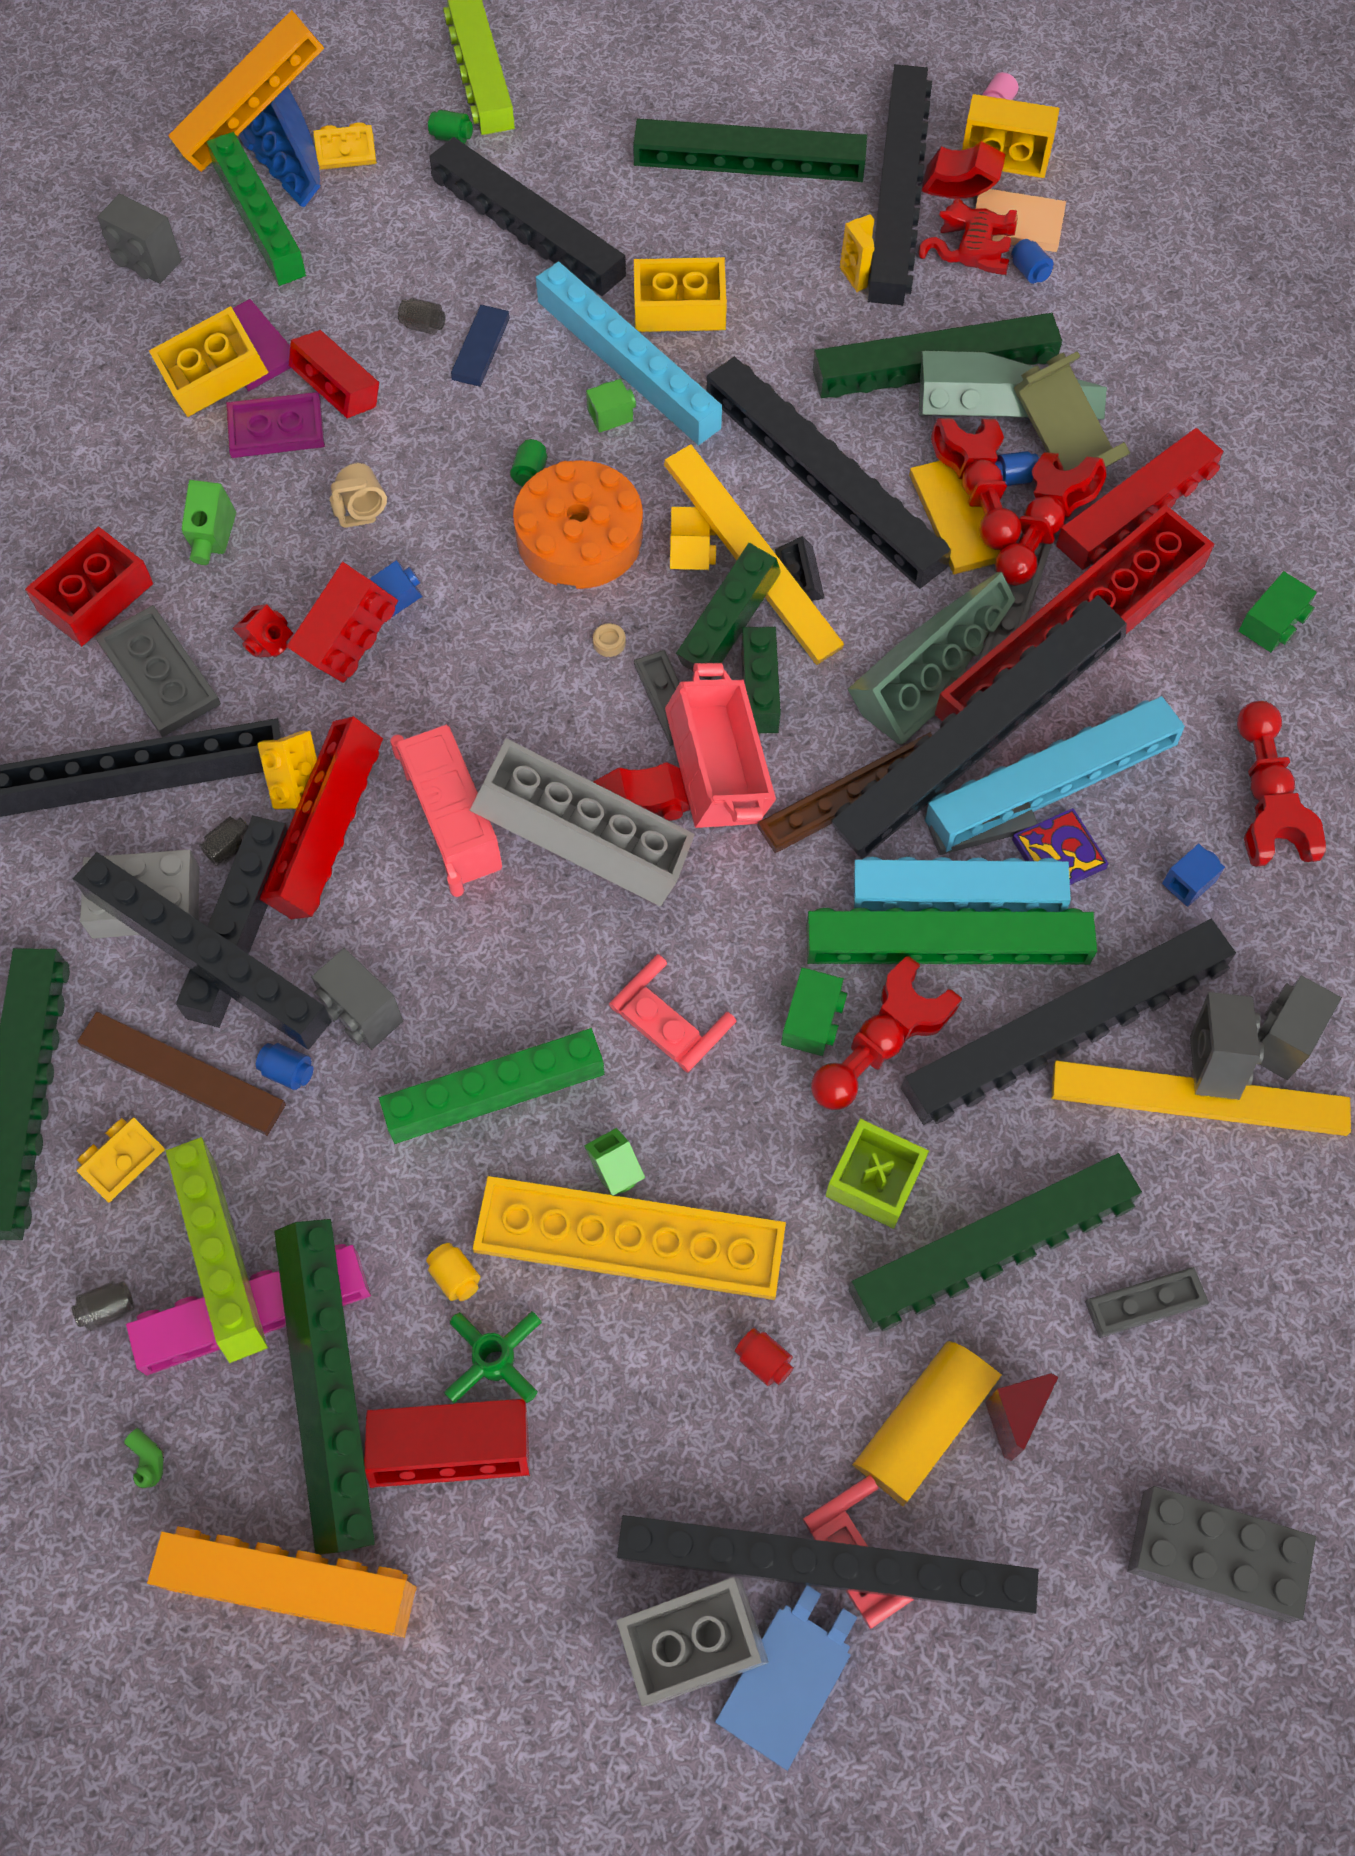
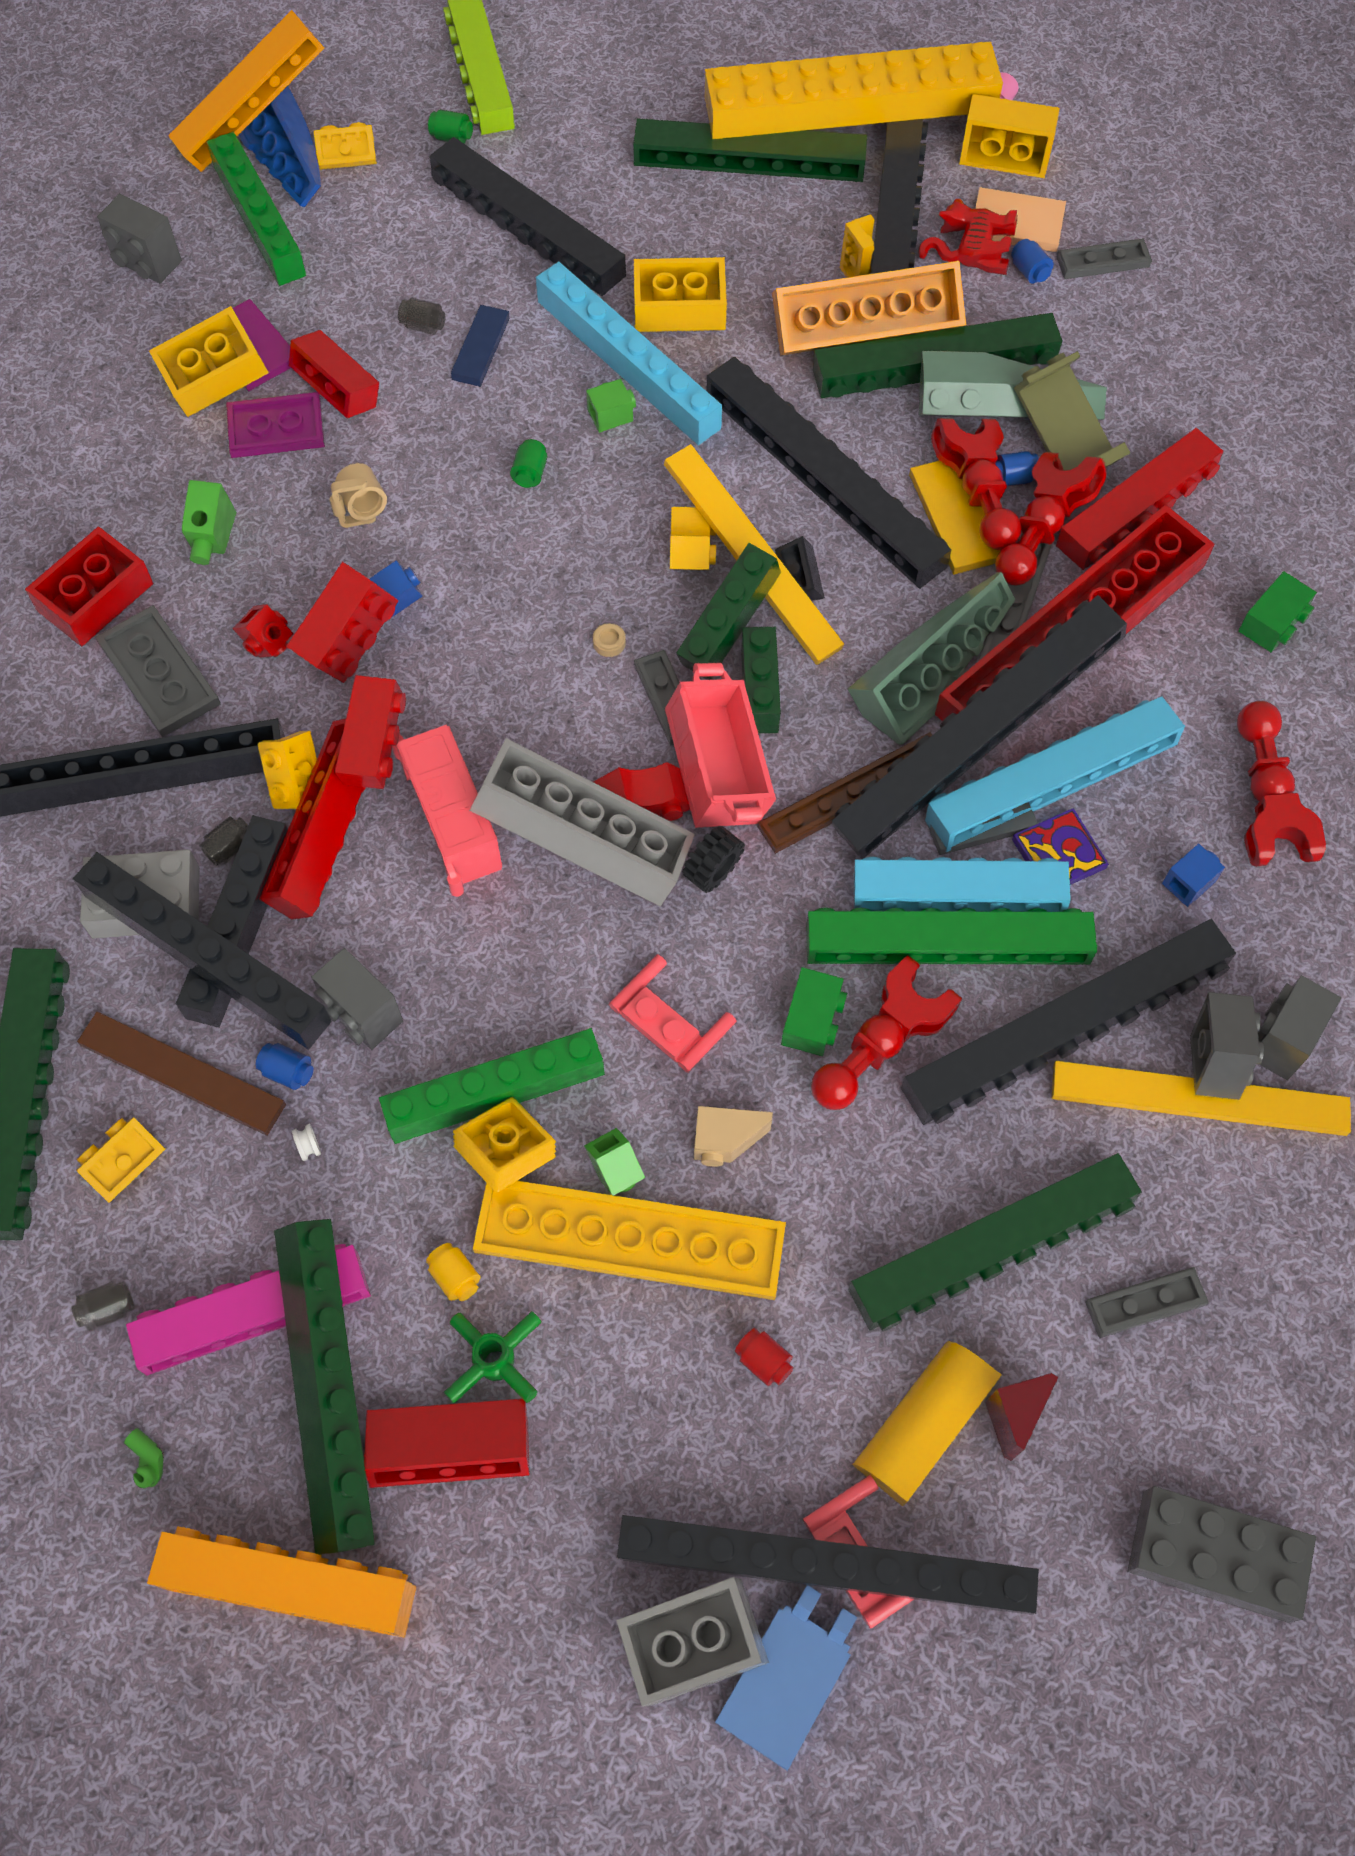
lime brick [165,1137,268,1363] -> none
orange brick [513,460,643,589] -> none
lime brick [825,1118,929,1229] -> none
red brick [922,141,1006,199] -> none
none -> white bush [292,1124,321,1161]
none -> red brick [335,675,406,789]
none -> yellow brick [453,1097,556,1192]
none -> black tyre [682,825,745,893]
none -> tan slope [694,1106,773,1167]
none -> yellow brick [704,42,1003,139]
none -> light orange brick [772,261,966,356]
none -> dark grey tile [1057,238,1152,279]

